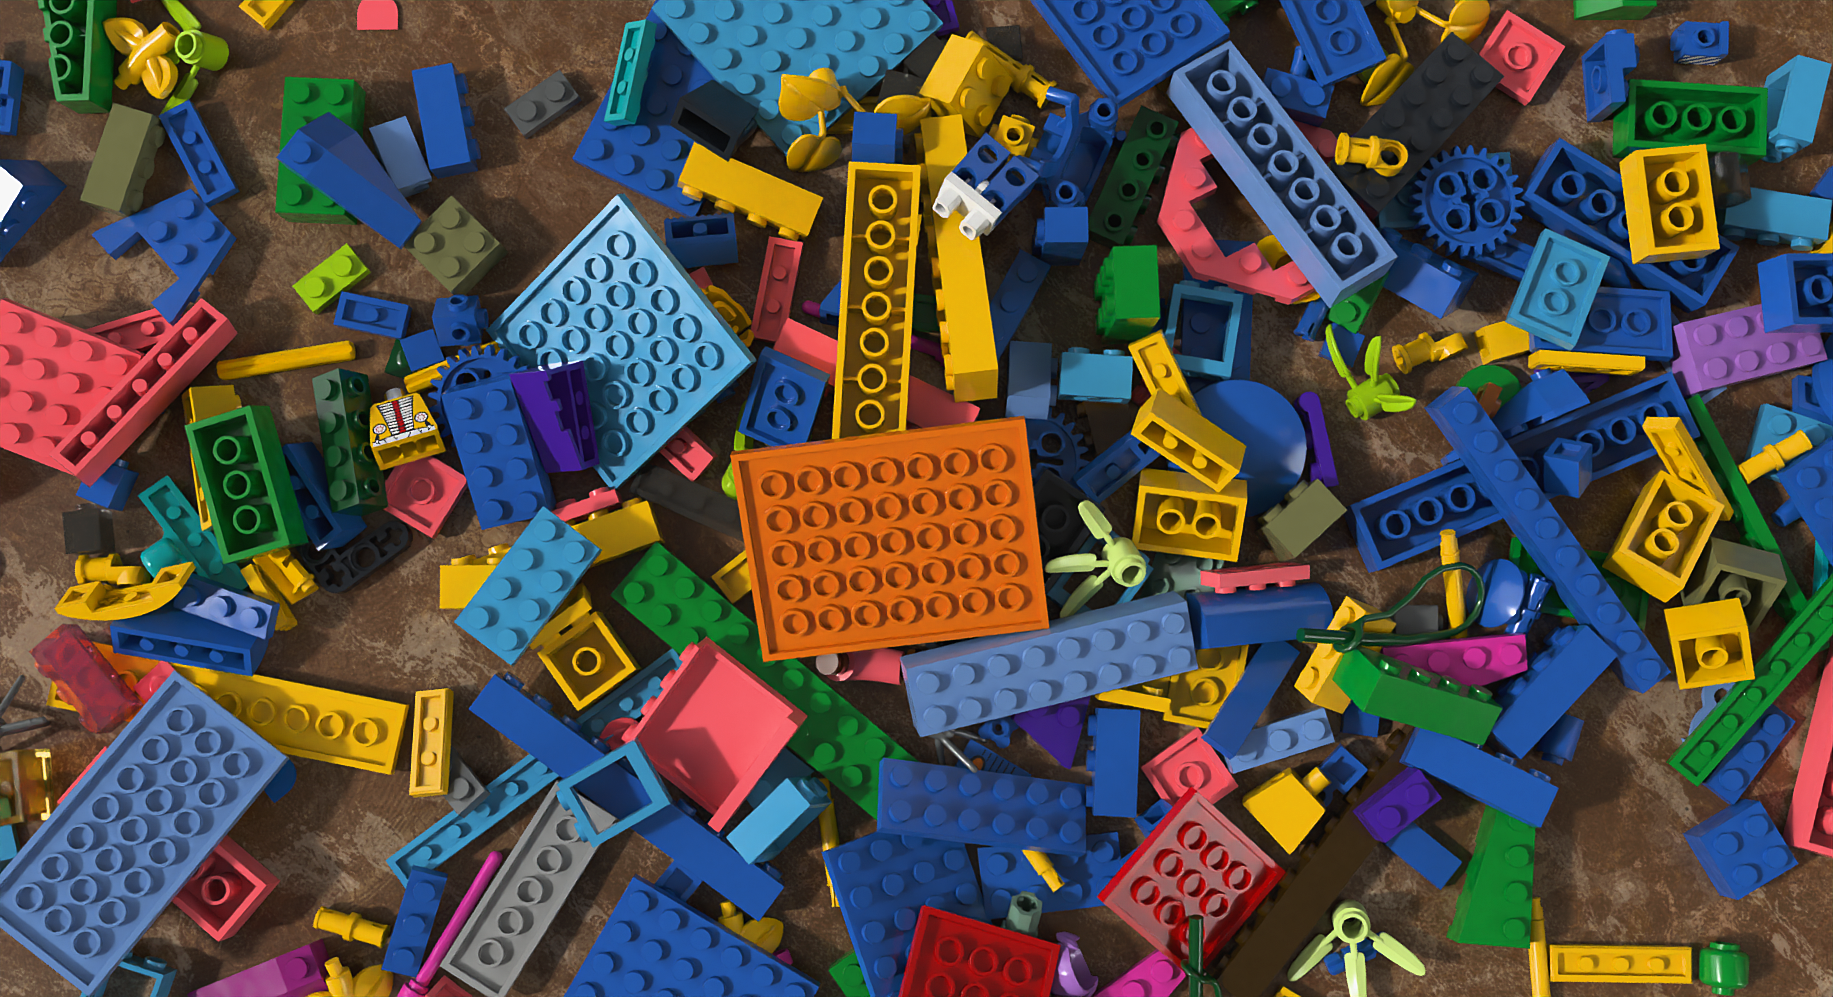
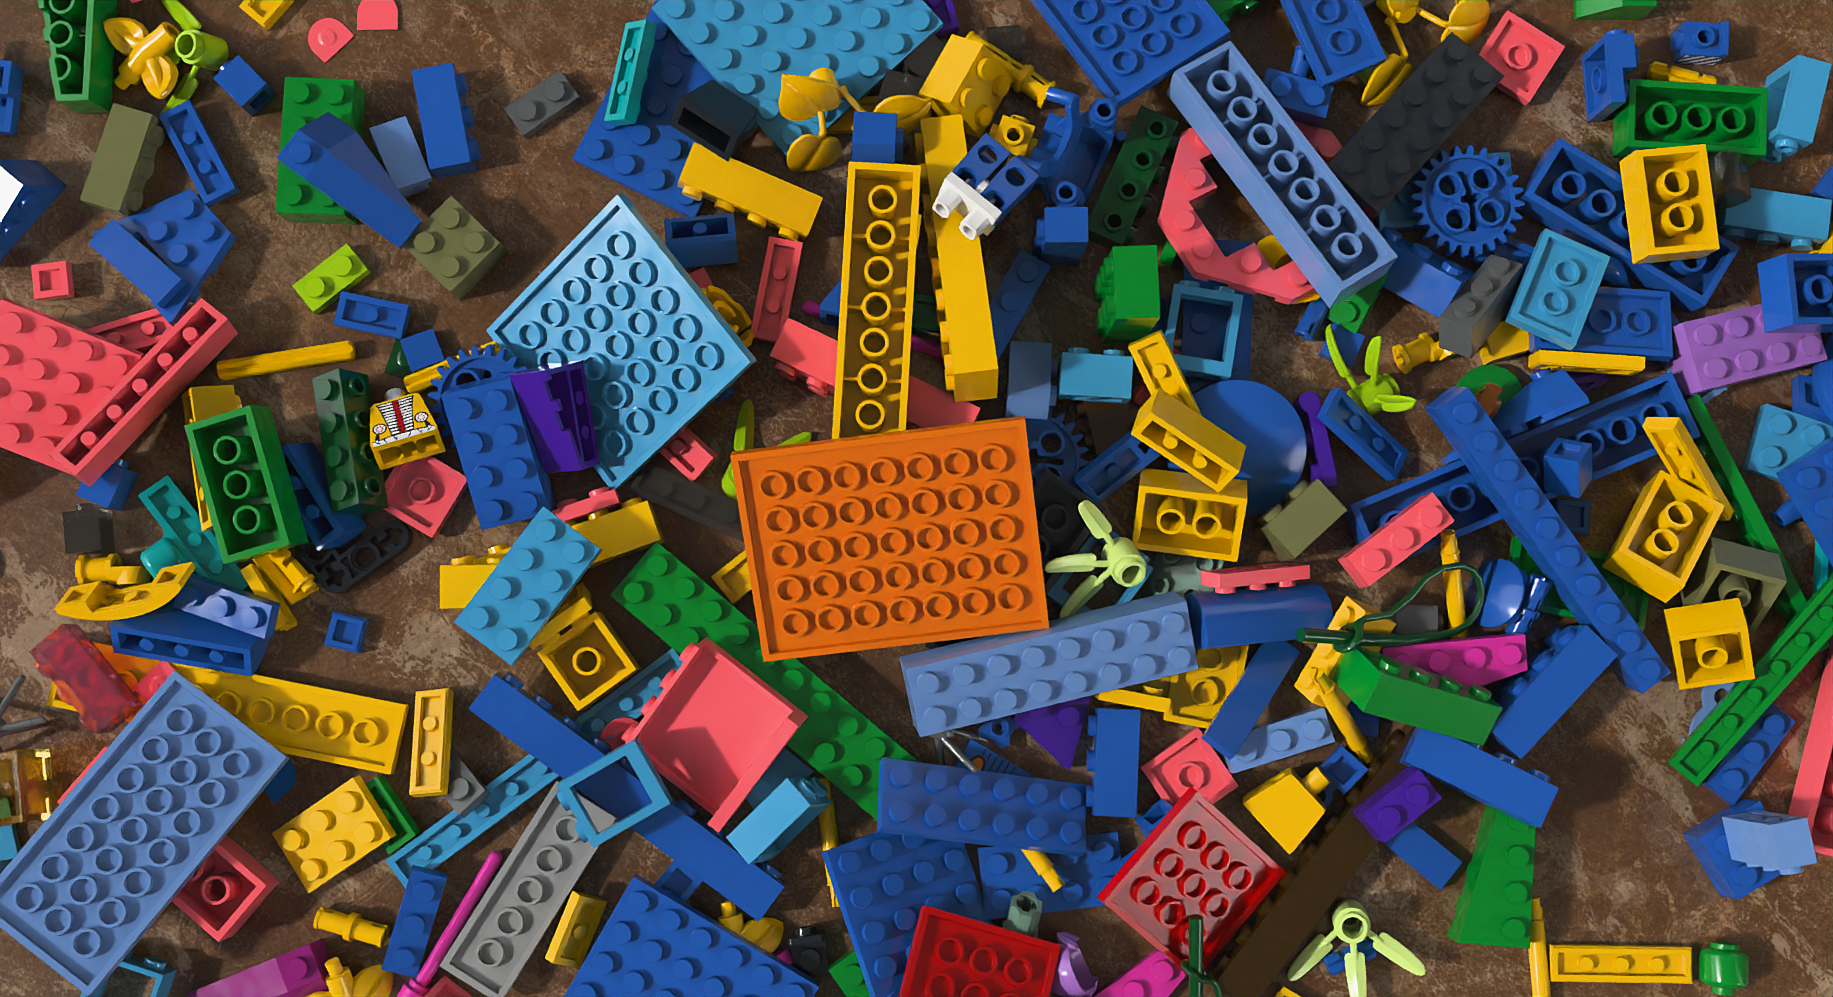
blue brick [432,294,489,347] -> none
blue plate [738,346,830,446] -> none
coral piece [816,647,926,689] -> none
yellow connector [1335,132,1408,177] -> none
blue brick [1536,714,1584,766] -> none
yellow pin [1736,430,1813,485] -> none
none -> coral plate [31,261,75,302]
none -> blue tile [88,219,187,309]
none -> blue brick [213,55,277,117]
none -> yellow plate [272,775,397,893]
none -> coral piece [308,18,354,63]
none -> blue tile [324,611,370,653]
none -> green plate [366,774,422,855]
none -> yellow plate [545,891,607,969]
none -> black bracket [788,925,830,977]
none -> green tile [1159,240,1178,268]
none -> yellow piece [1309,667,1373,764]
none -> blue plate [1317,387,1409,481]
none -> coral brick [1338,492,1455,588]
none -> dark grey brick [1439,254,1523,358]
none -> blue tile [1552,498,1591,536]
none -> yellow axle [1646,61,1717,84]
none -> medium blue brick [1722,810,1817,875]

